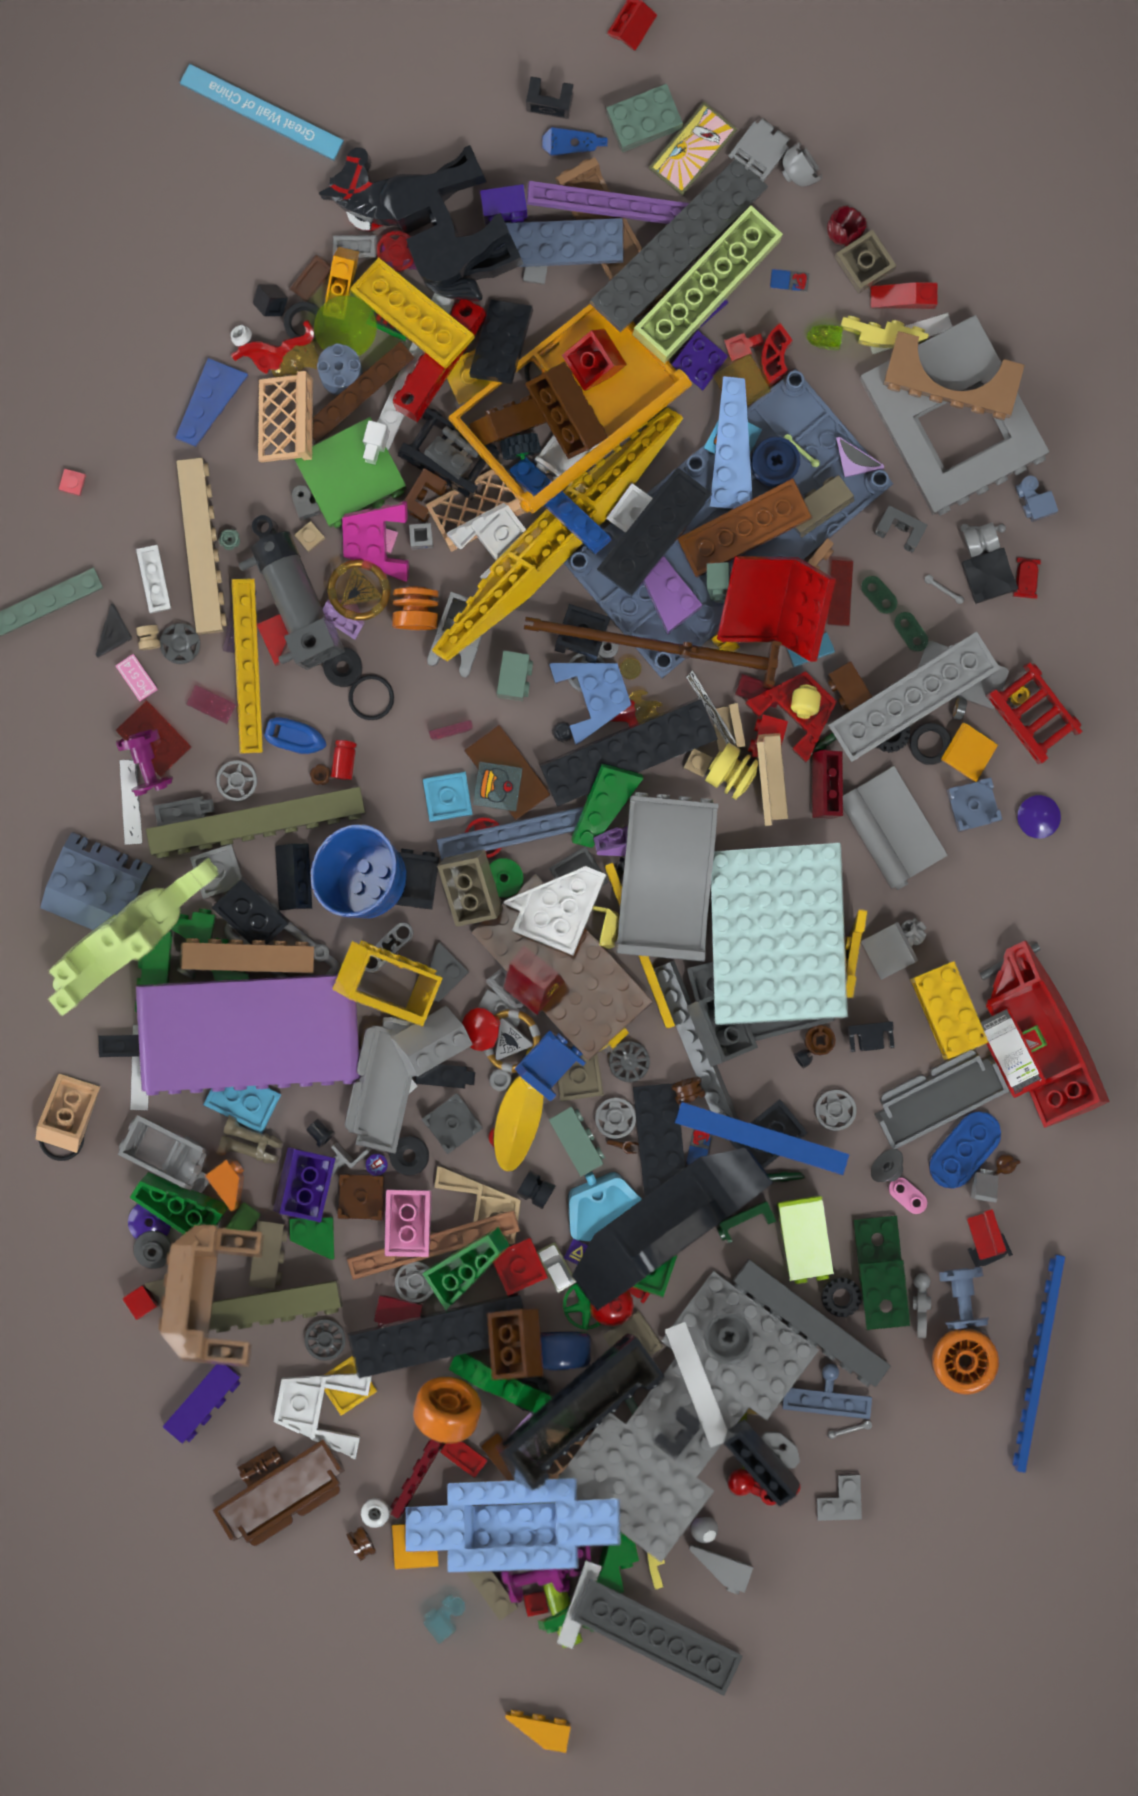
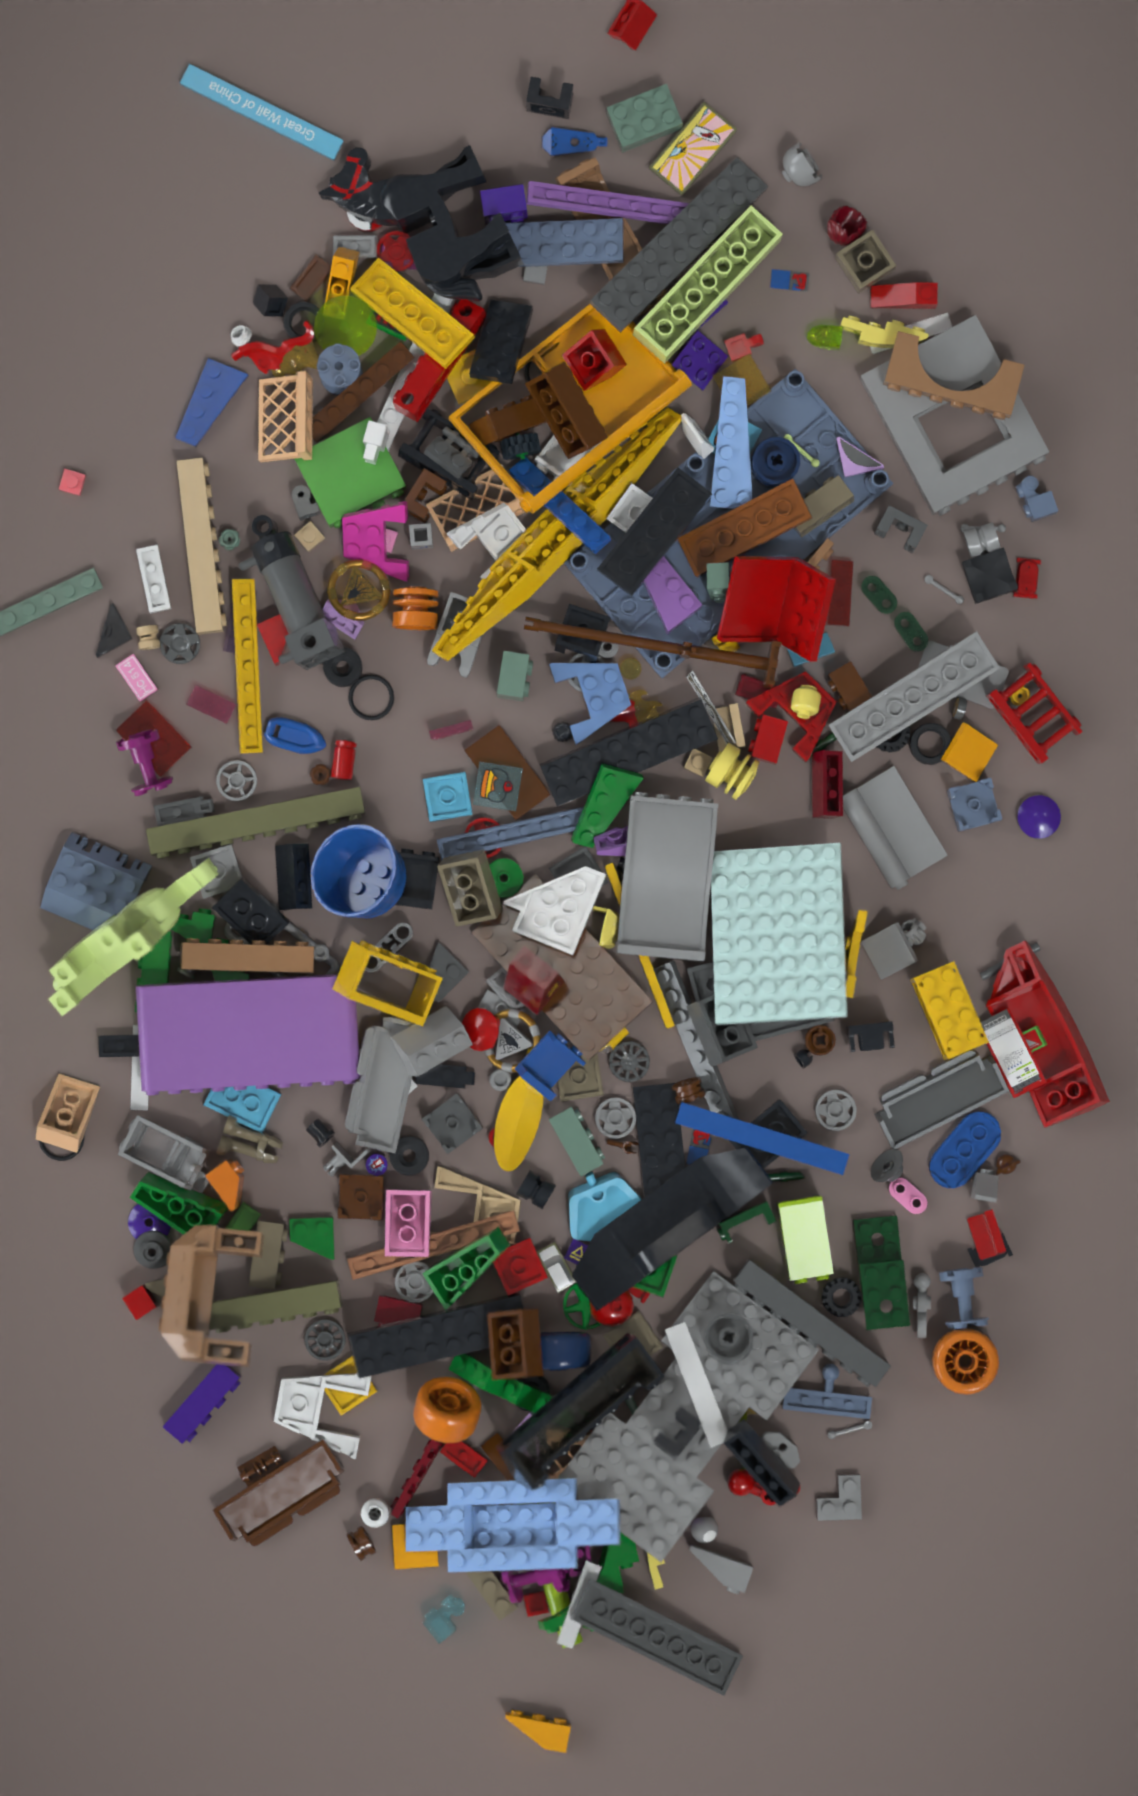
white sticker [120,760,142,845] -> none
dark purple slope [273,1147,336,1222] -> none
light grey plate [728,118,790,182] -> none
tan fence [757,733,788,826] -> none
red brick [761,323,793,387] -> none
blue plate [1012,1254,1065,1473] -> none
none -> white slope [681,413,714,459]

